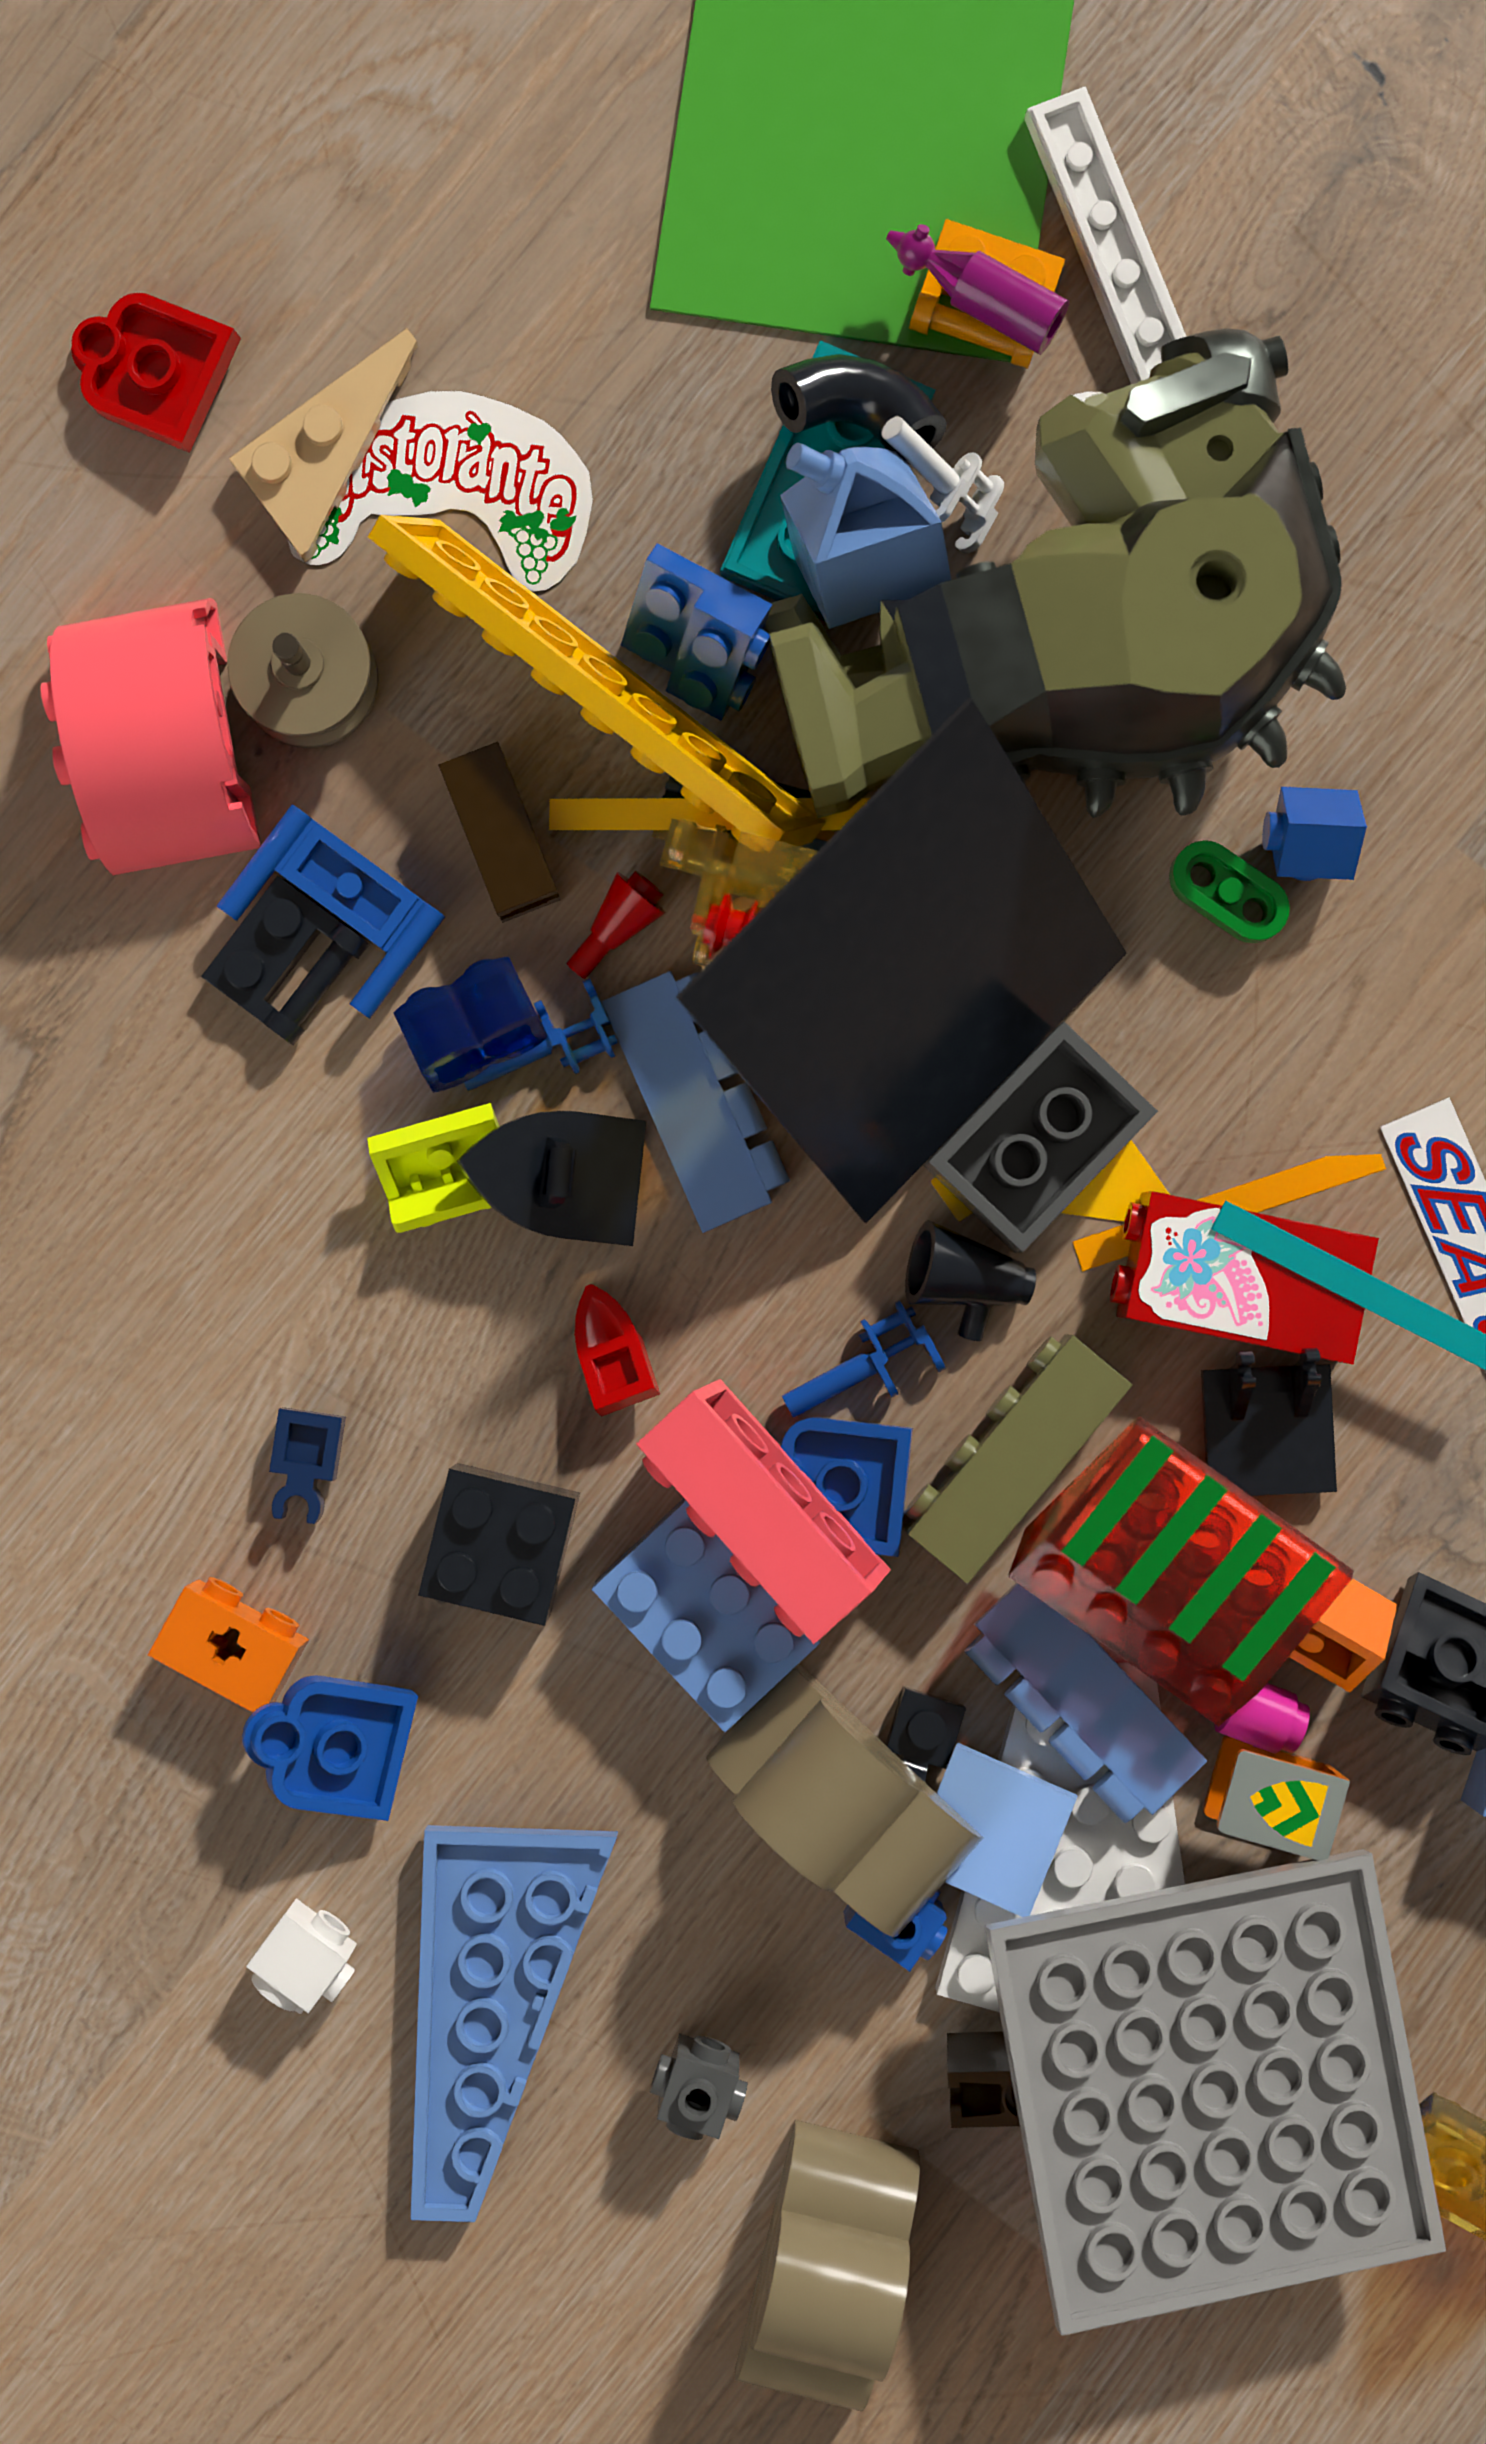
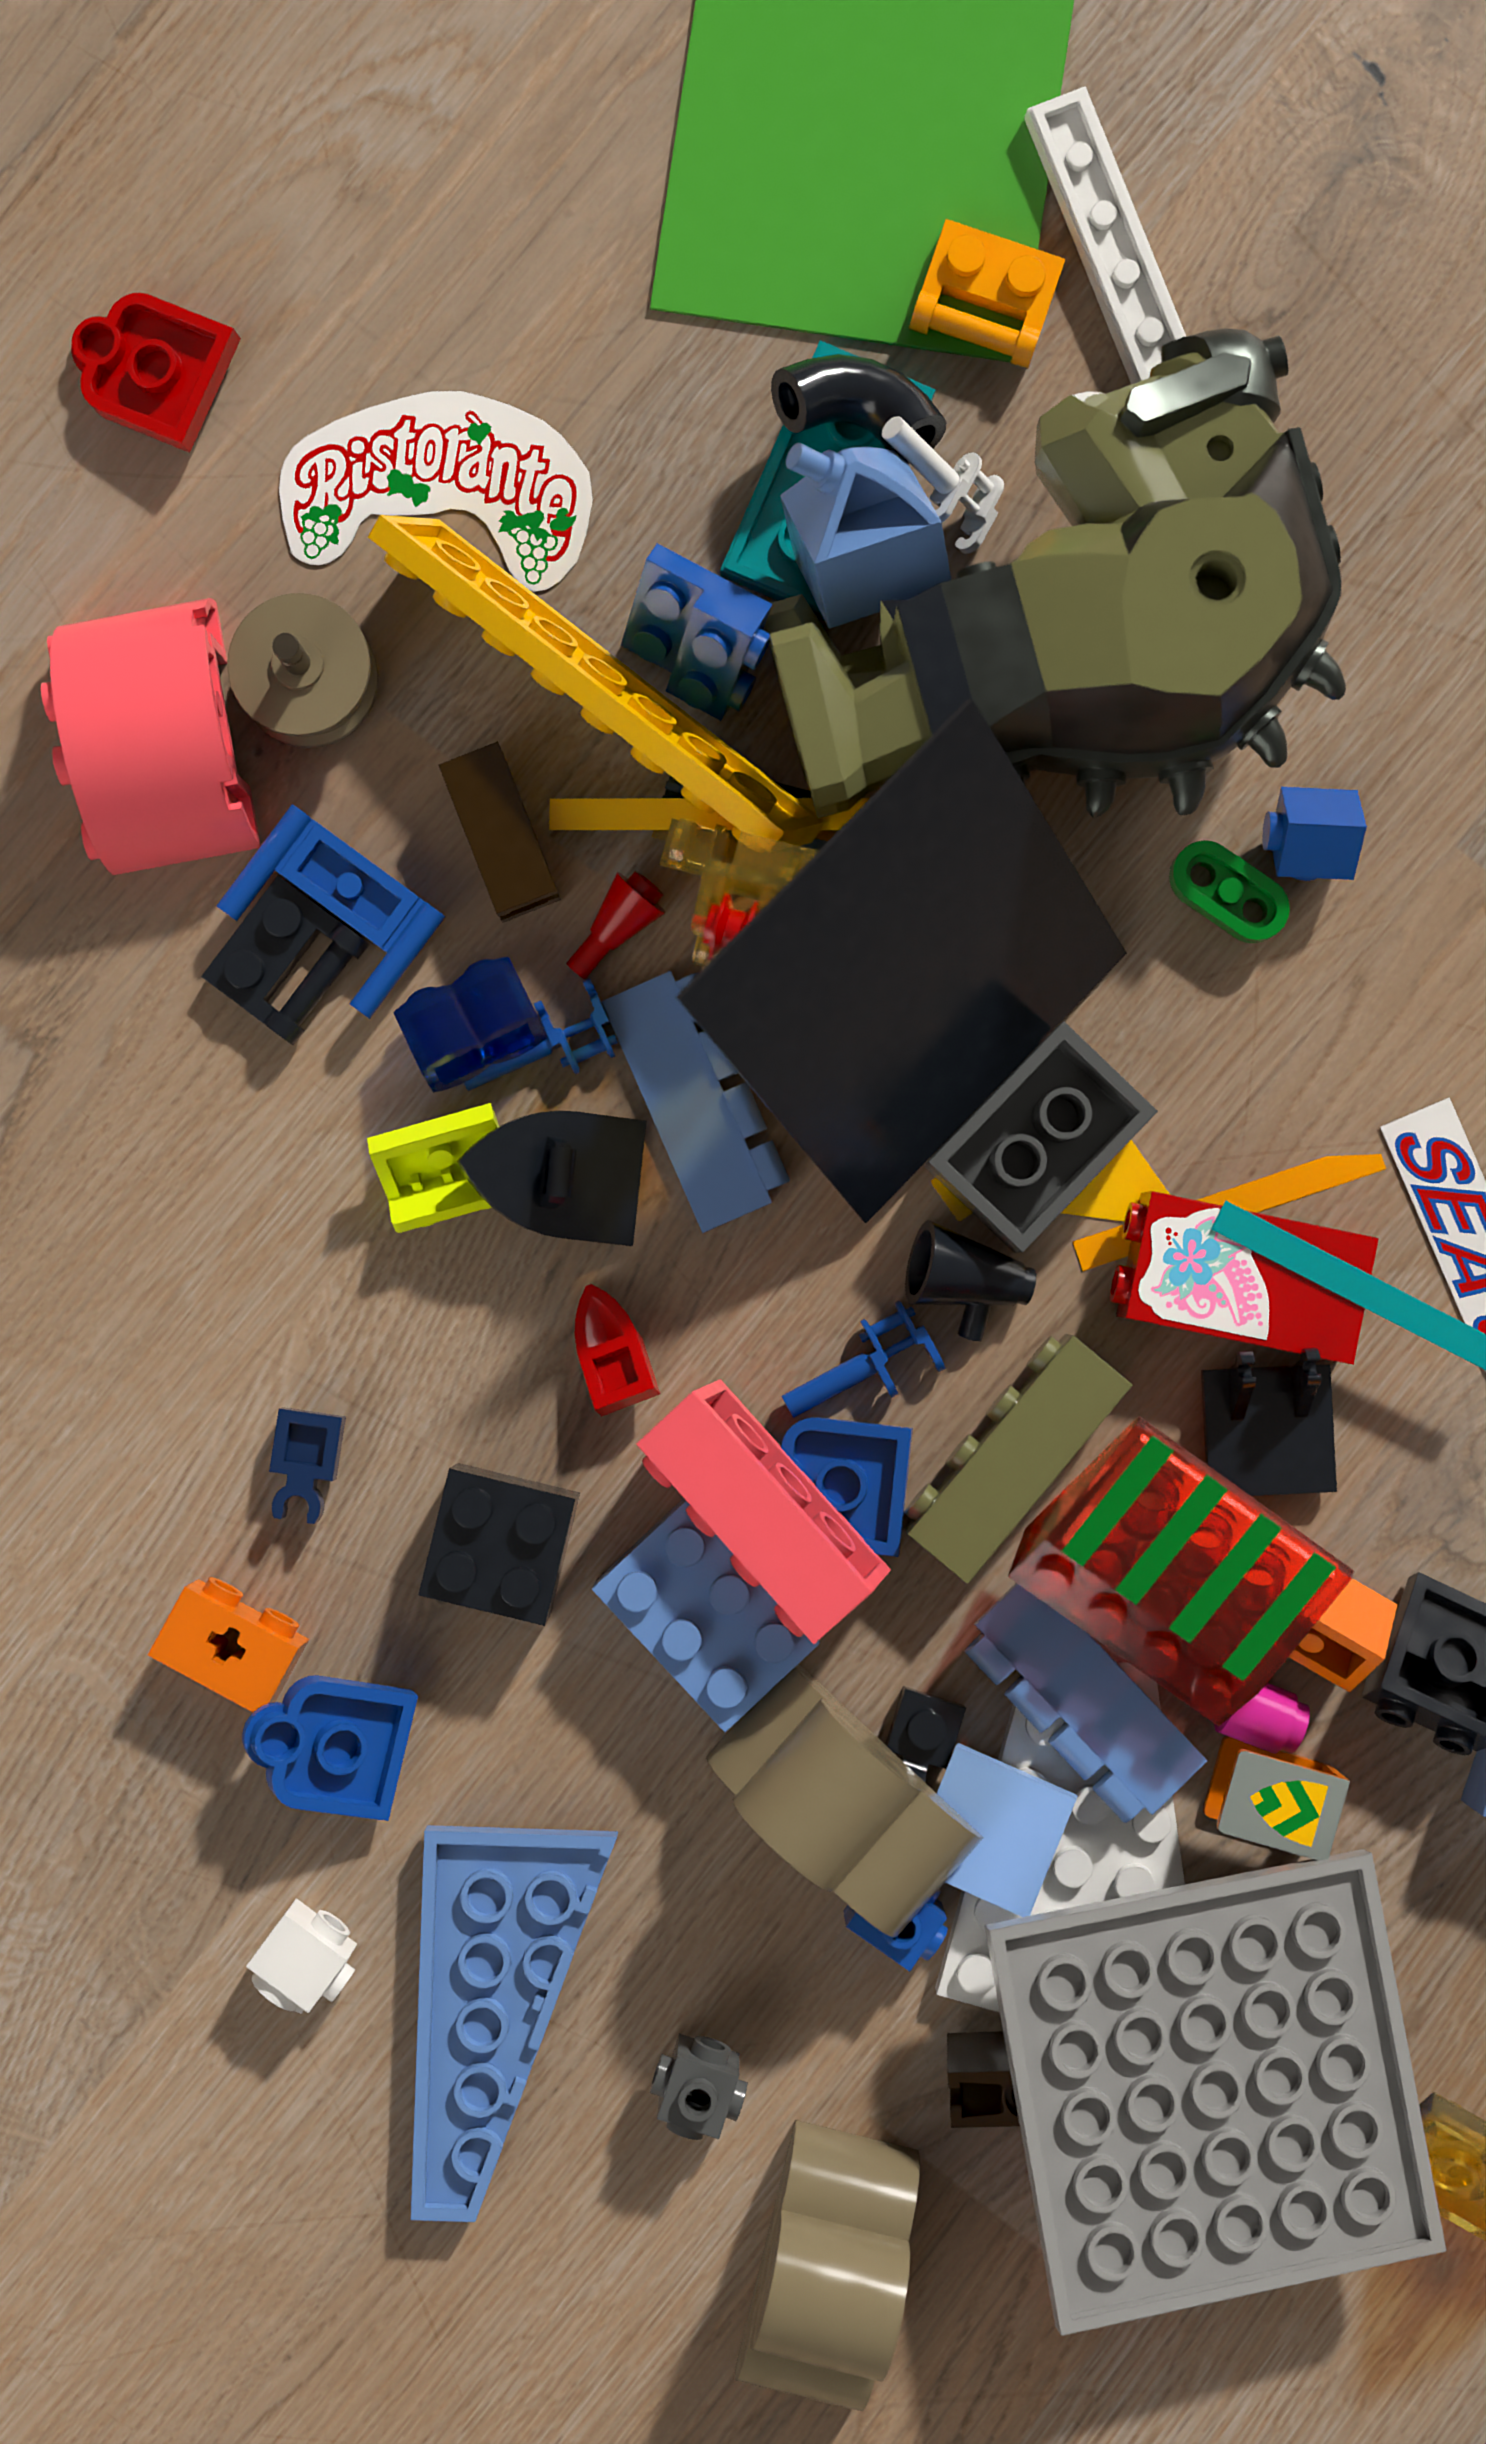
tan wing [229,328,418,563] -> none
magenta wheel [886,224,1069,355] -> none

